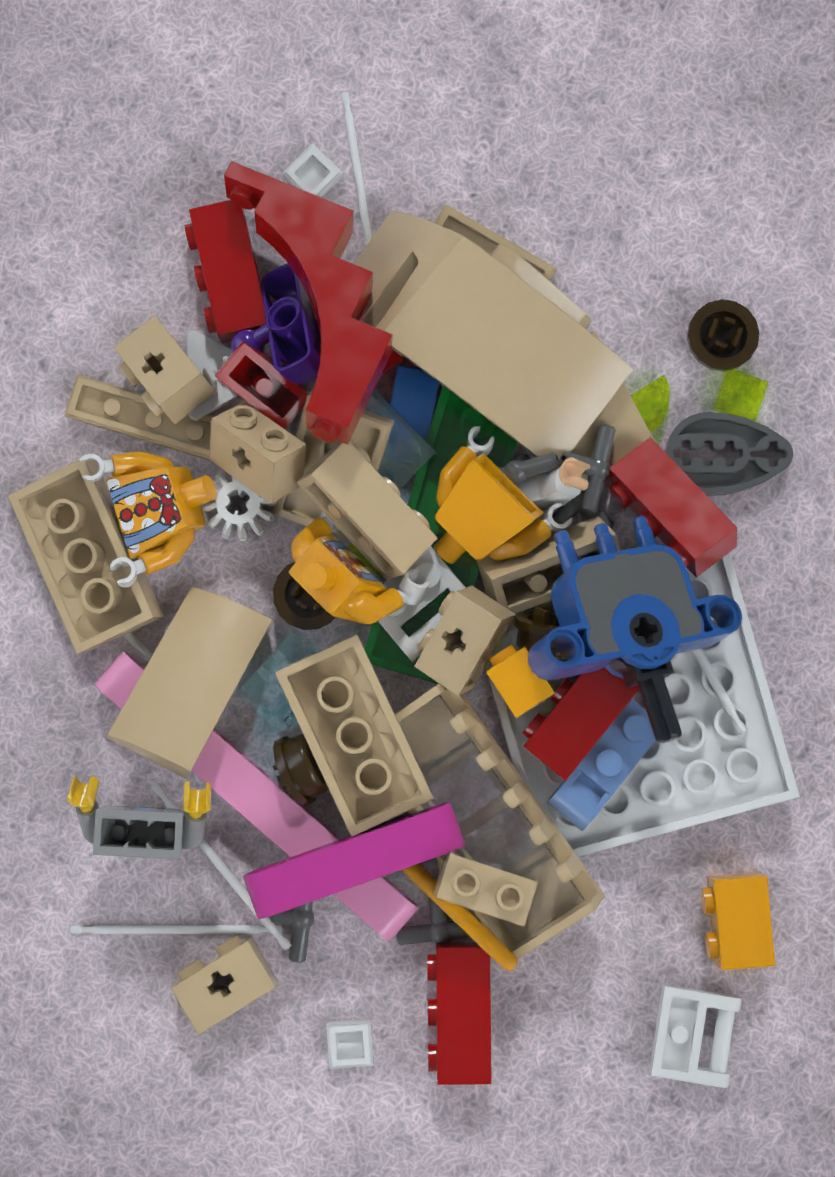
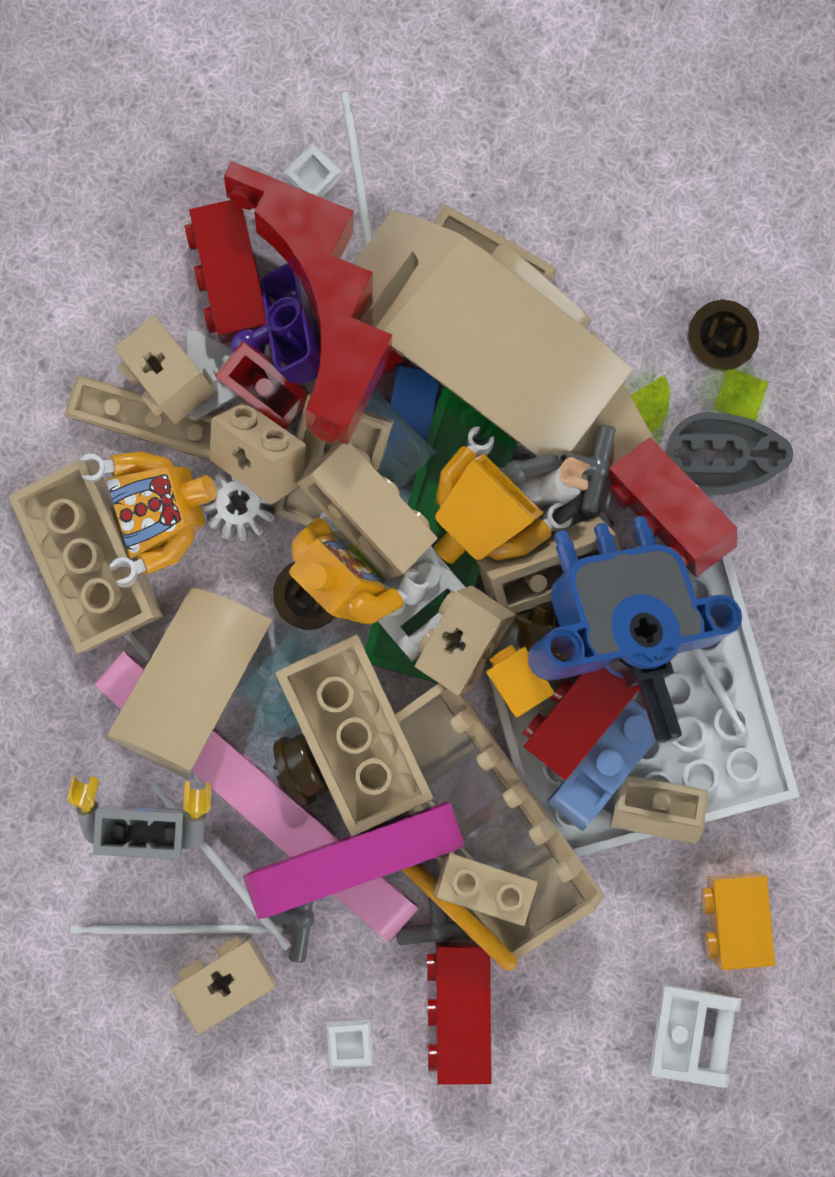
none -> tan slope [610,775,708,843]

